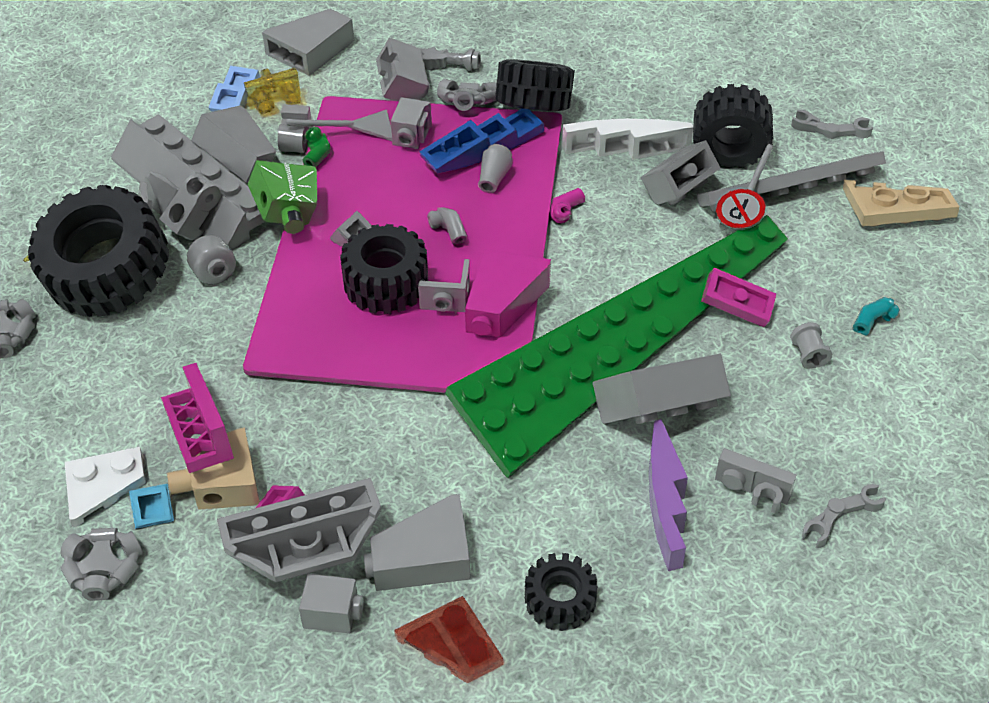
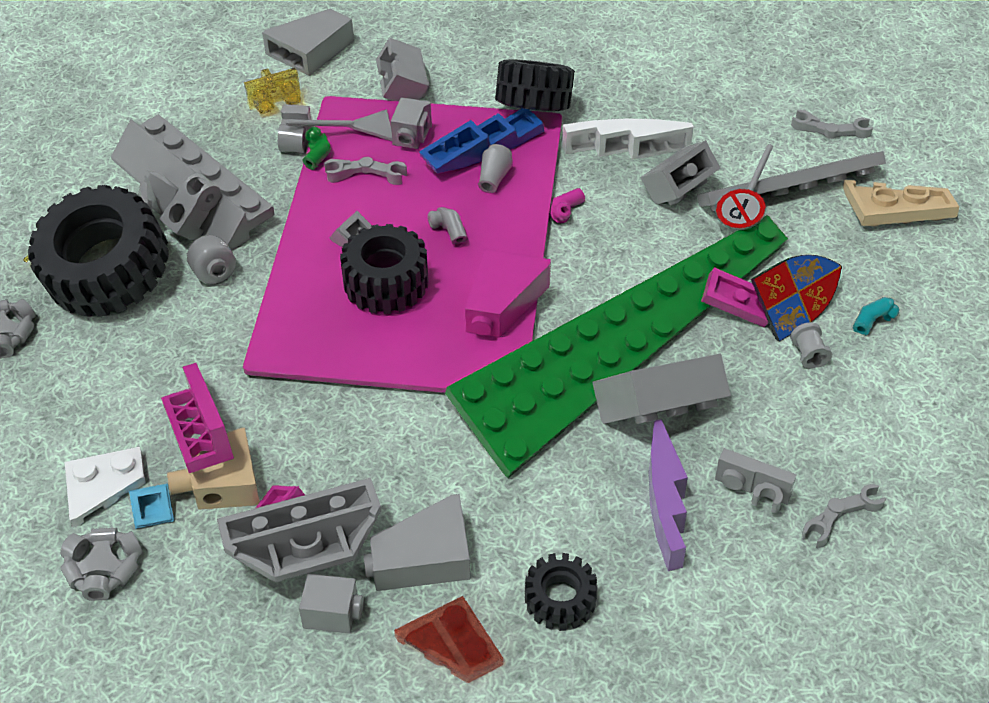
light grey slope [191,105,276,183] -> none
light blue slope [209,66,261,112] -> none
bright green torso [248,160,317,234] -> none
light grey piece [410,44,481,71] -> none
light grey bracket [418,259,470,312] -> none
light grey piece [437,79,497,111] -> none
black tyre [693,84,774,168] -> none
none -> light grey piece [324,157,407,185]
none -> shield [750,255,842,342]

